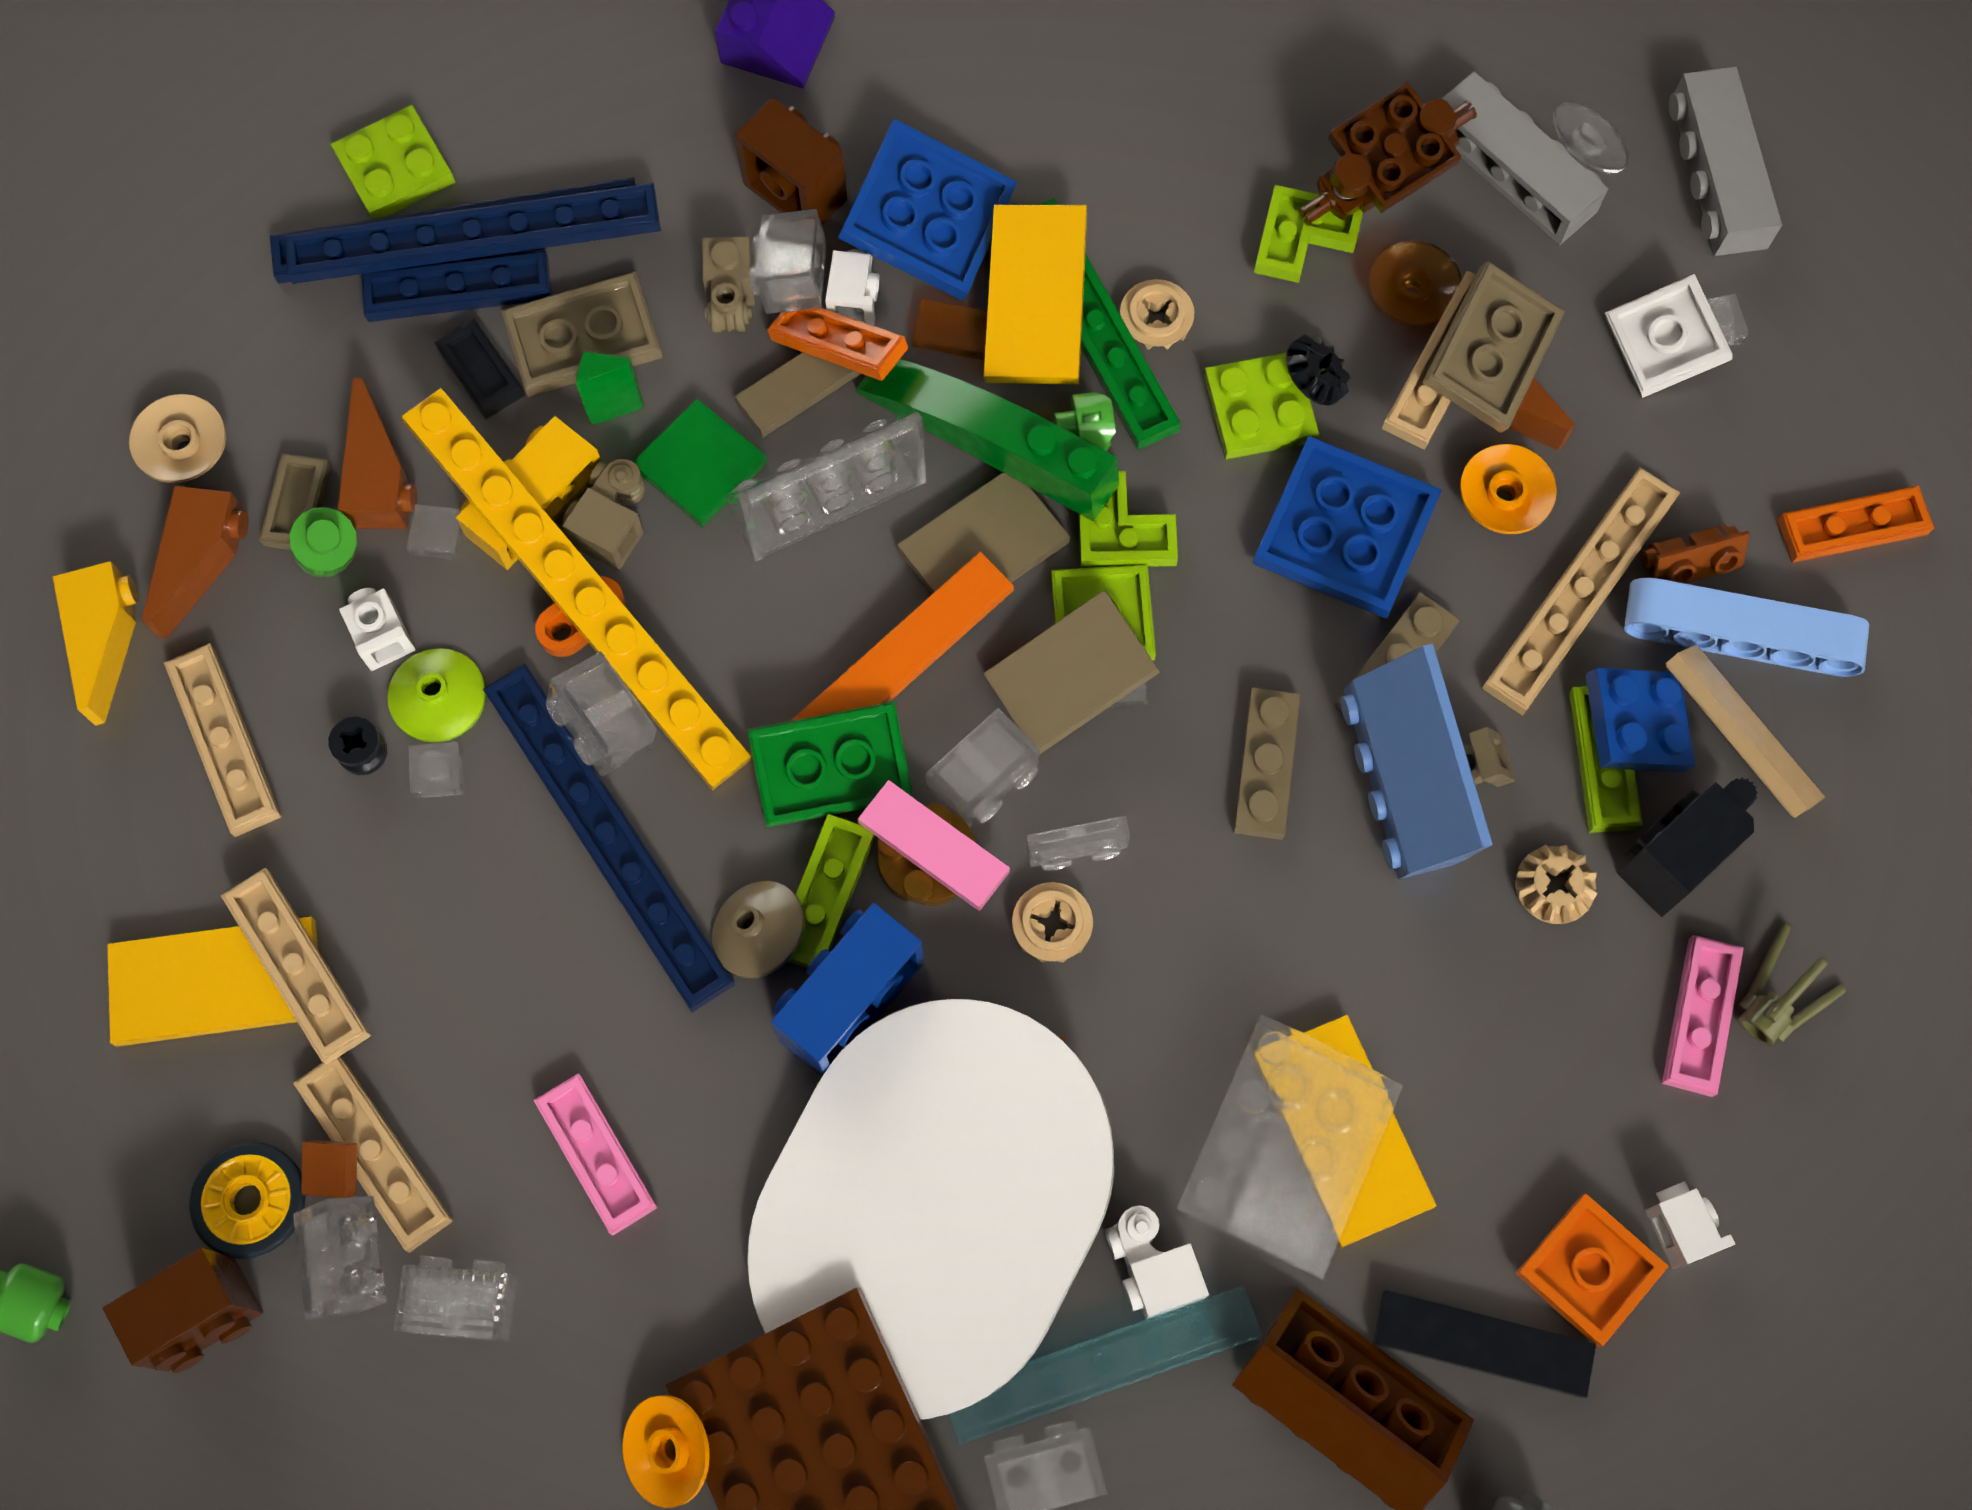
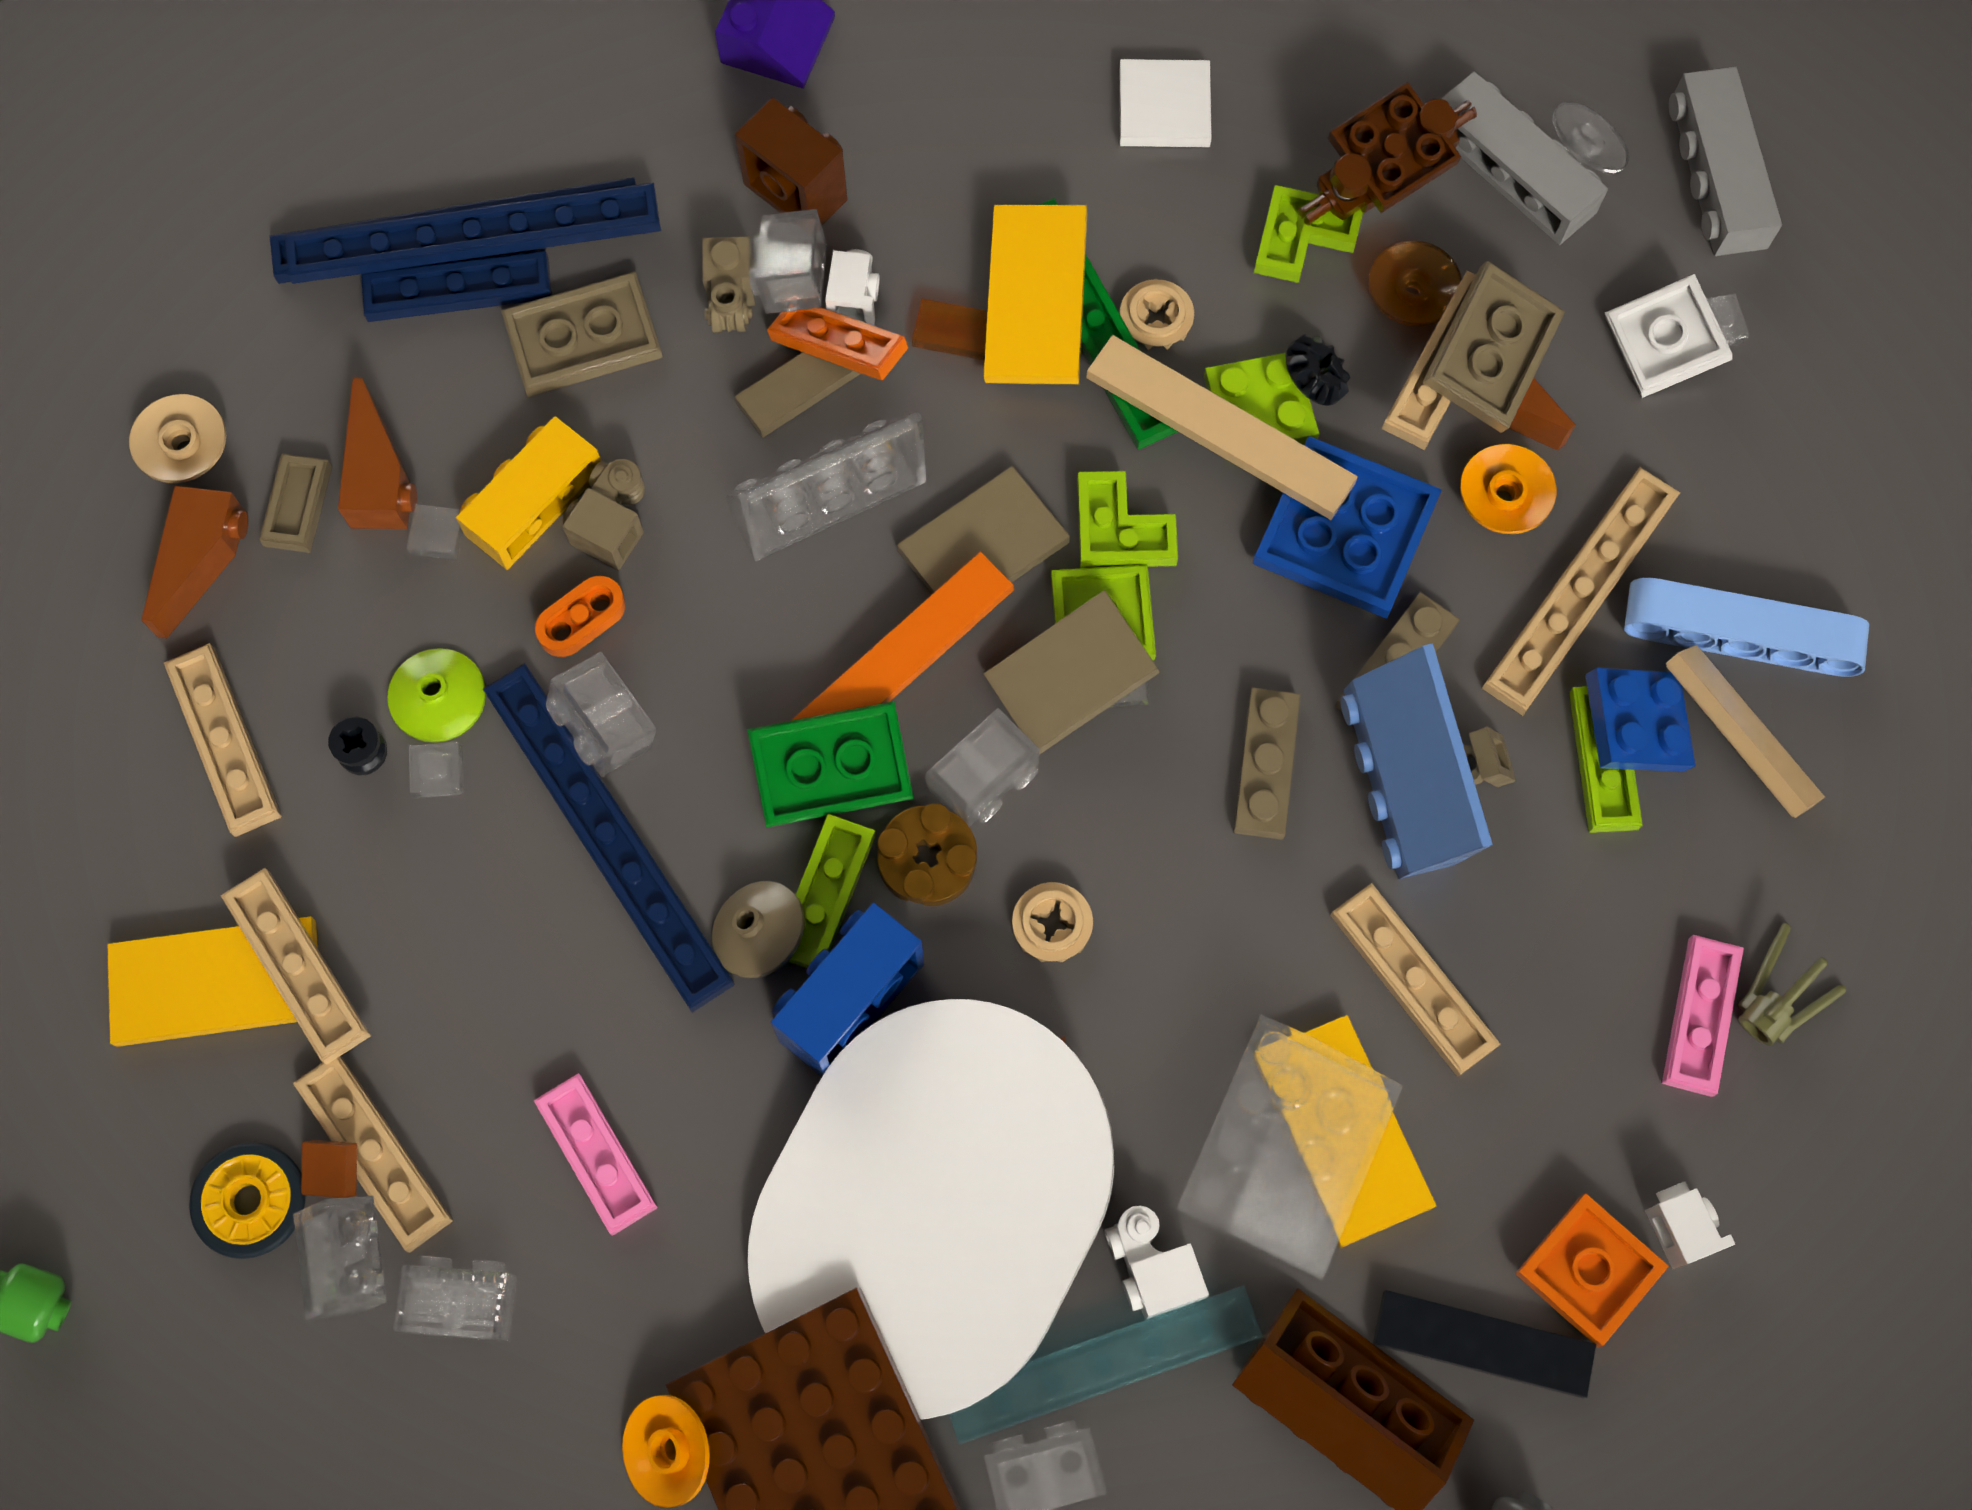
yellow slope [52,561,139,726] -> none
reddish brown brick [102,1247,264,1373] -> none
bright green piece [289,507,357,577] -> none
lime plate [330,105,456,219] -> none
white brick [339,588,416,671] -> none
yellow plate [402,388,751,791] -> none
black tile [434,319,526,419] -> none
green slope [576,351,644,425] -> none
green tile [633,399,767,528] -> none
blue plate [838,118,1017,301] -> none
green slope [856,359,1119,522] -> none
bright pink tile [858,780,1010,911] -> none
clear plate [1026,816,1130,871] -> none
bright green piece [1054,392,1116,451] -> none
tan gear [1515,844,1598,924] -> none
black hinge [1618,777,1758,917] -> none
dark orange hinge [1641,523,1750,584] -> none
orange tile [1777,485,1934,563] -> none
none -> tan tile [1086,335,1358,520]
none -> white tile [1119,59,1211,147]
none -> tan tile [1330,883,1501,1077]

